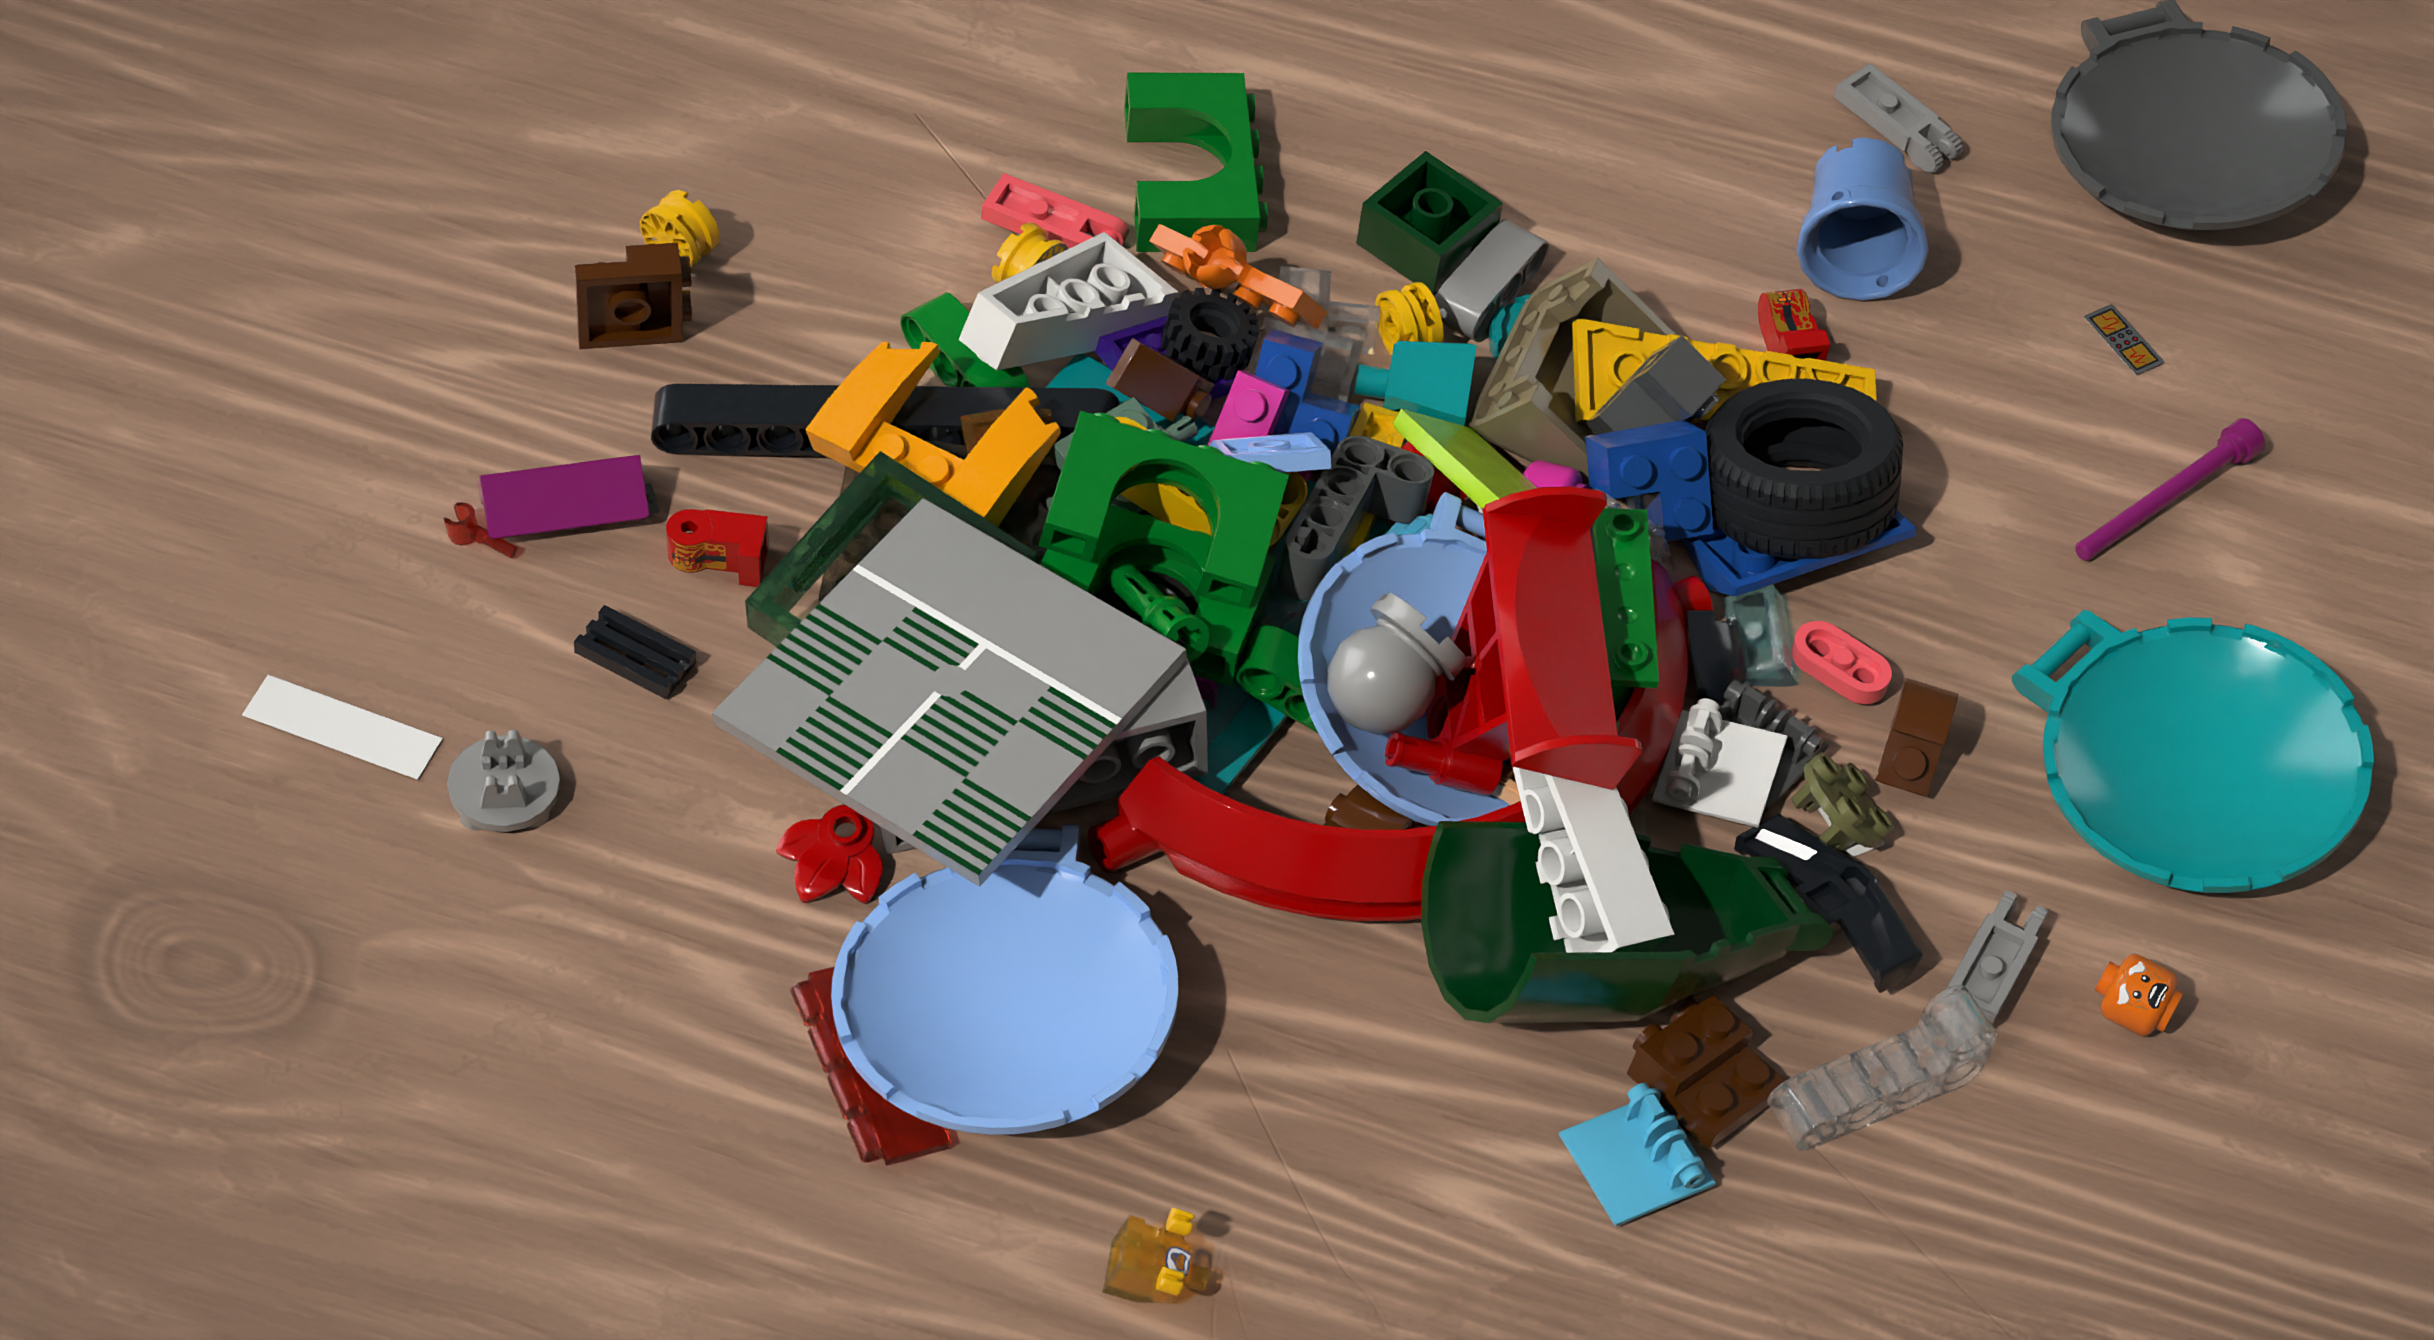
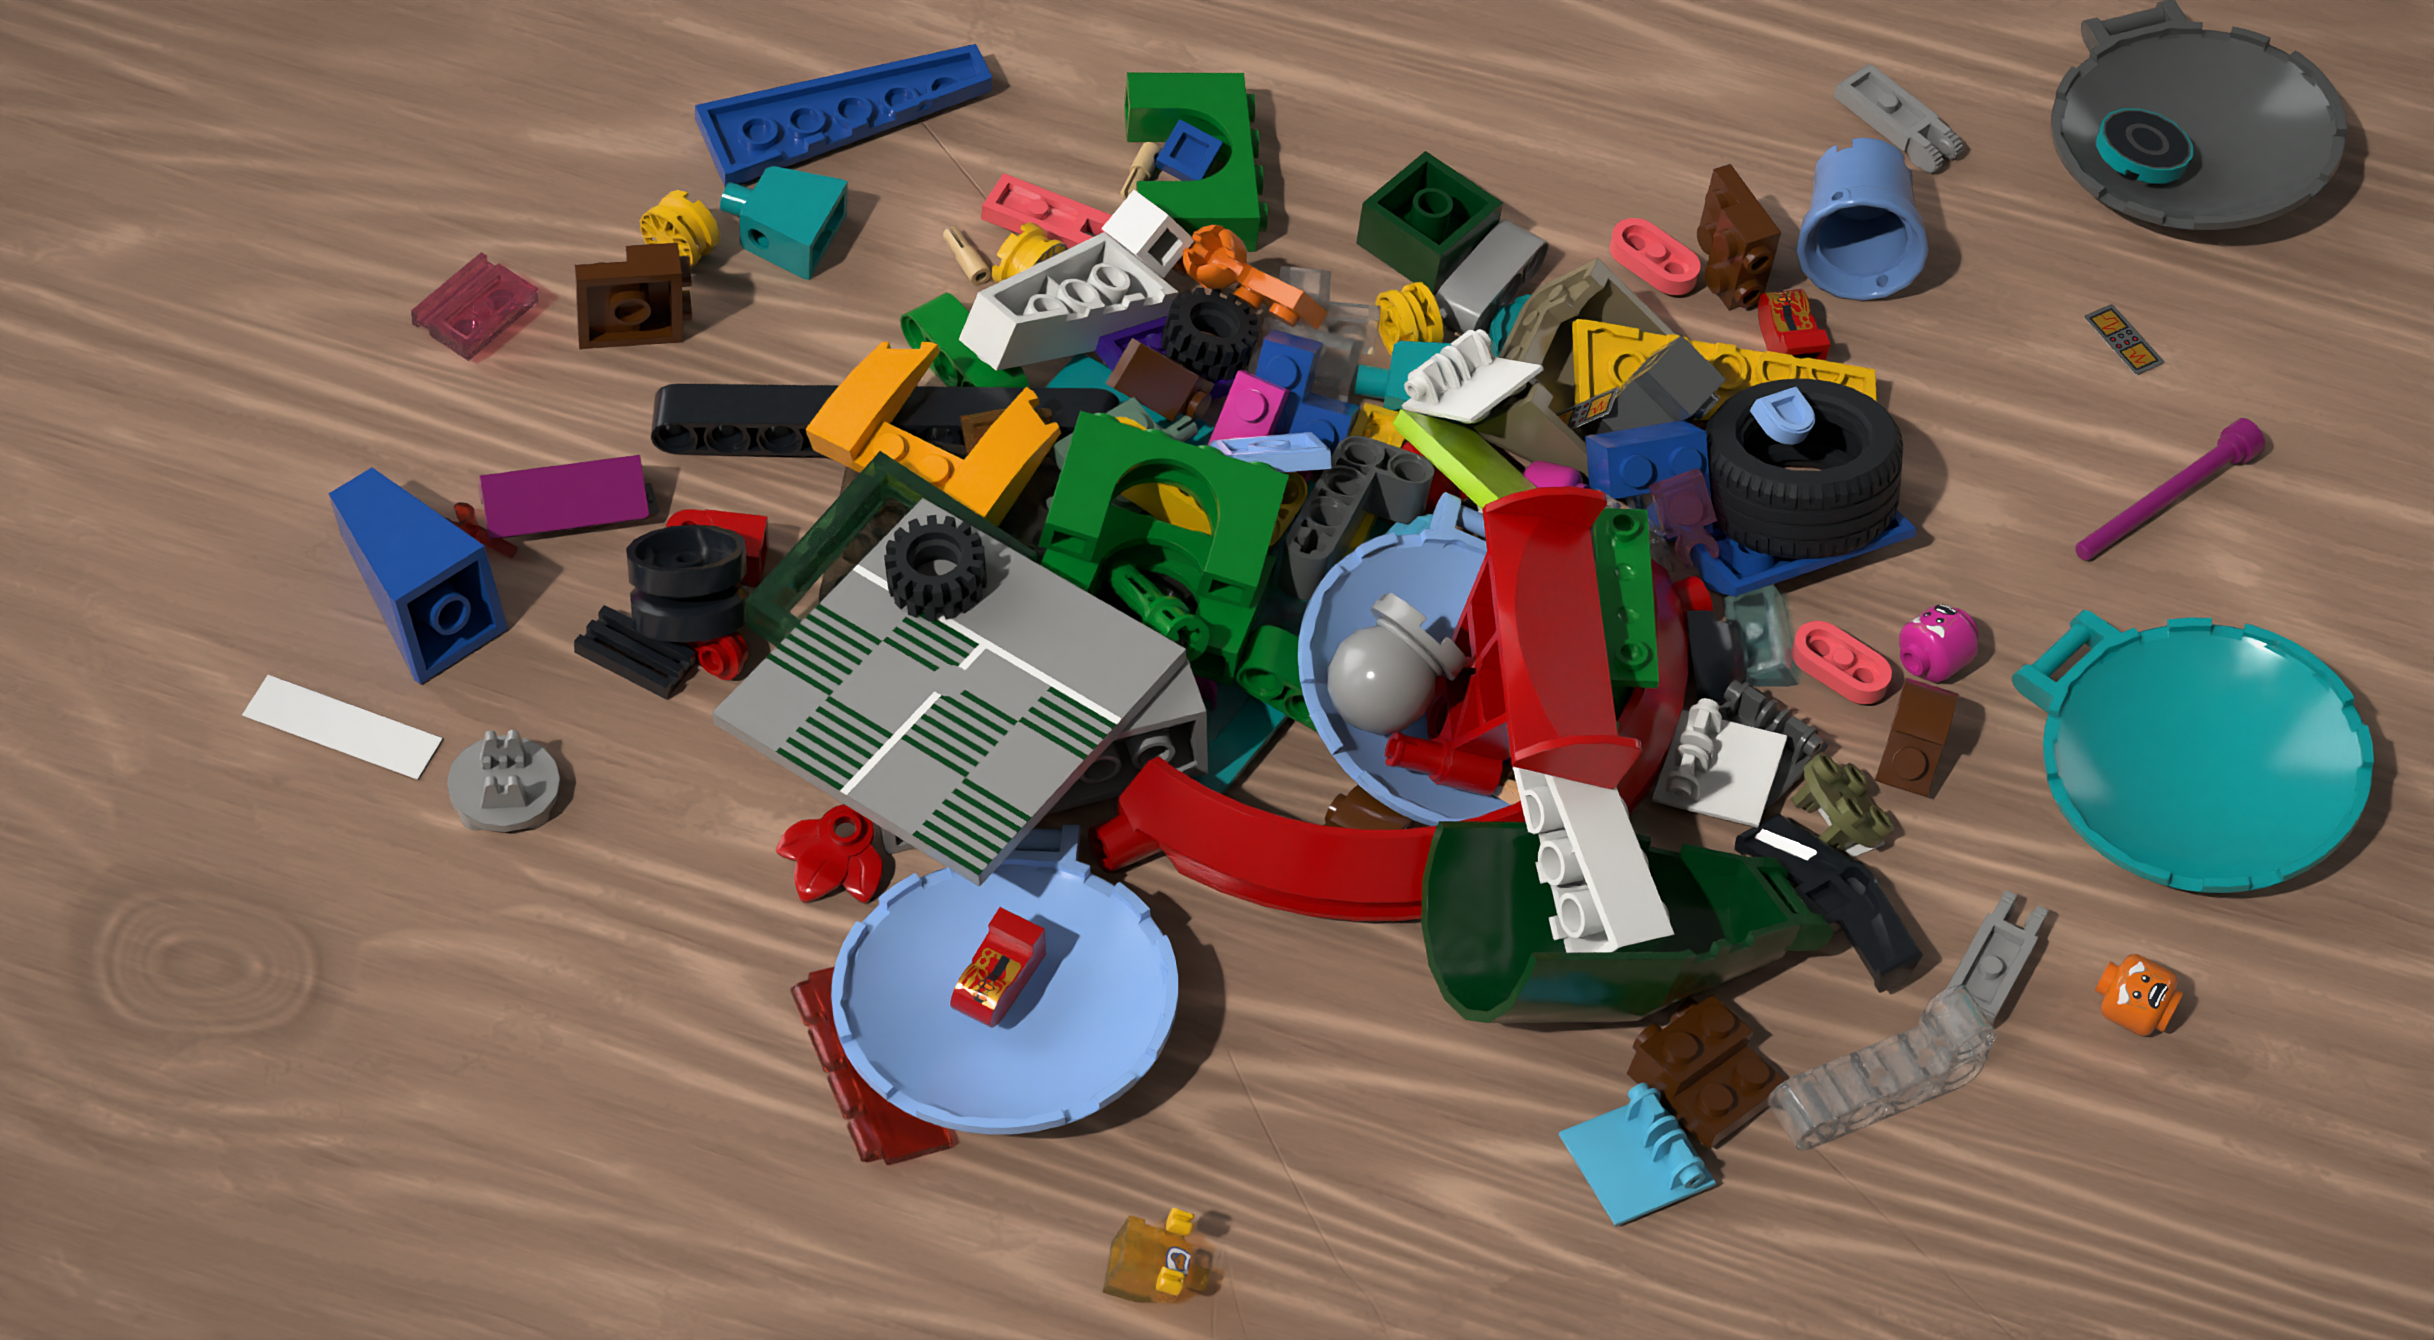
none -> blue slope [328,467,508,685]
none -> clear pink plate [411,252,538,361]
none -> black wheel [626,524,751,643]
none -> red plate [679,631,749,680]
none -> blue wing [695,44,992,187]
none -> teal torso [720,166,848,280]
none -> black tyre [884,515,987,621]
none -> tan pin [943,226,991,286]
none -> red leg [950,907,1046,1028]
none -> white brick [1102,190,1194,279]
none -> tan pin [1120,142,1161,200]
none -> blue plate [1155,119,1223,181]
none -> white hinge [1401,329,1543,424]
none -> sticker [1556,387,1619,429]
none -> coral plate [1609,218,1701,295]
none -> clear pink plate [1648,468,1719,569]
none -> reddish brown plate [1696,164,1781,311]
none -> light blue tile [1750,386,1815,445]
none -> dark pink head [1899,604,1979,683]
none -> tile [2096,108,2193,184]

